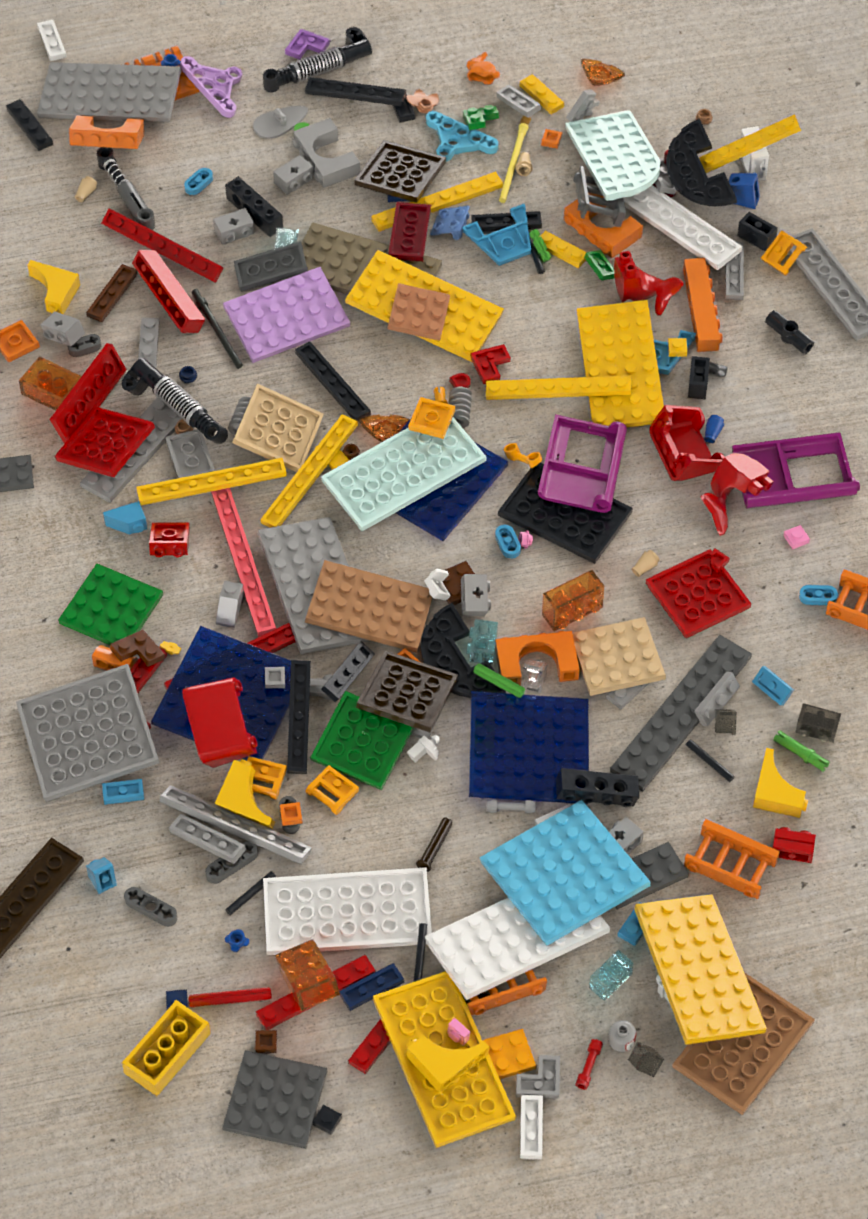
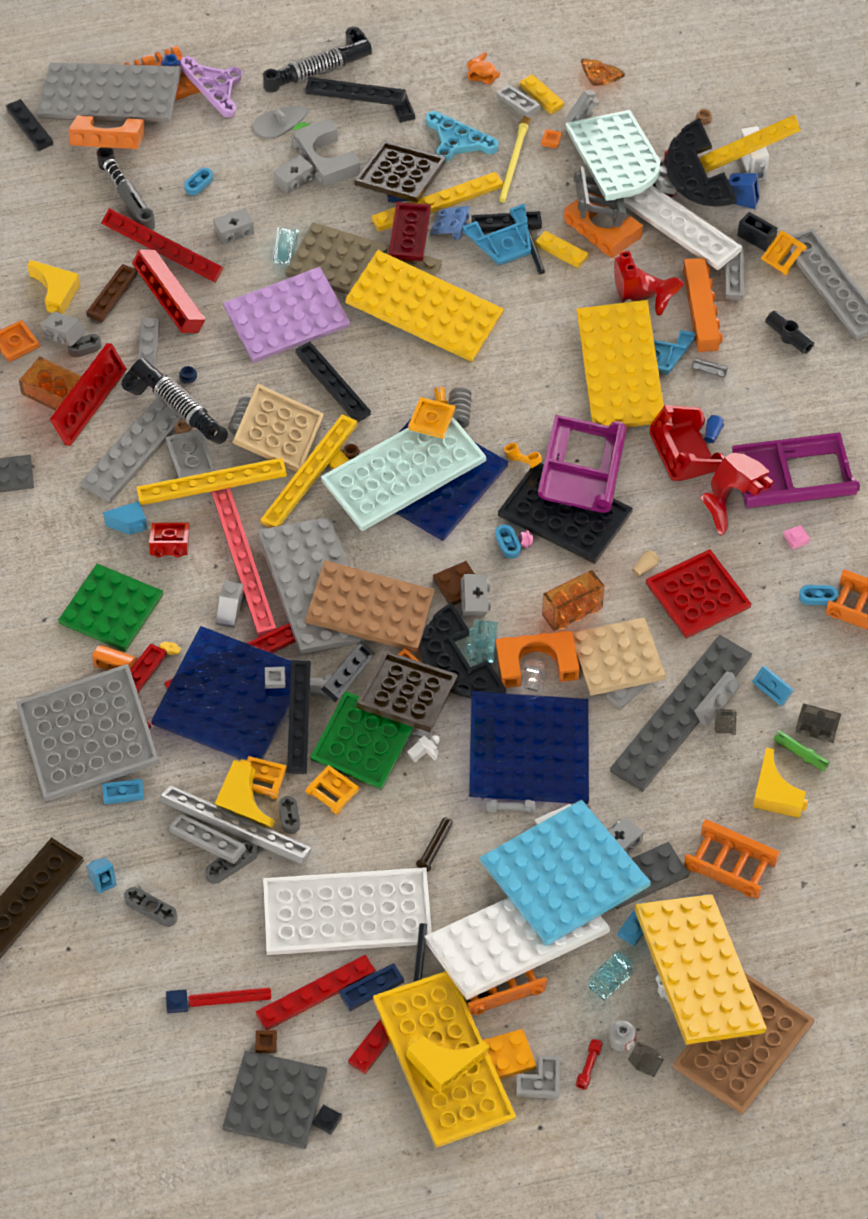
white plate [37,19,66,61] -> none
red plate [55,407,155,478] -> none
tan cone [75,176,97,202] -> none
reddish brown plate [110,630,165,667] -> none
yellow brick [122,1000,211,1096] -> none
red windscreen [182,677,258,768] -> none
pearl dark grey bar [192,289,243,369] -> none
black brick [225,176,283,237] -> none
black bar [225,871,276,915] -> none
blue plate [225,929,249,952] -> none
dark grey plate [234,241,308,292] -> none
clear orange brick [275,939,340,1011] -> none
orange plate [280,802,302,826] -> none
medium lavender plate [285,29,330,60] -> none
clear orange brick [359,414,411,443] -> none
nougat plate [388,283,450,341] -> none
nougat plate [406,89,439,113] -> none
white bracket [424,569,451,601] -> none
bright pink plate [447,1018,470,1046] -> none
red tile [449,373,471,389] -> none
green plate [463,105,499,130] -> none
red plate [470,344,511,384] -> none
bright green axle [474,664,525,698] -> none
yellow plate [486,375,632,400] -> none
tan cone [515,152,533,176] -> none
white plate [520,1095,543,1159] -> none
bright green axle [529,229,551,262] -> none
black brick [555,768,640,807] -> none
green plate [584,250,615,281] -> none
yellow plate [668,338,687,357] -> none
black bar [686,739,735,782] -> none
black brick [688,356,710,400] -> none
red tile [710,548,730,573] -> none
red brick [772,827,816,863] -> none

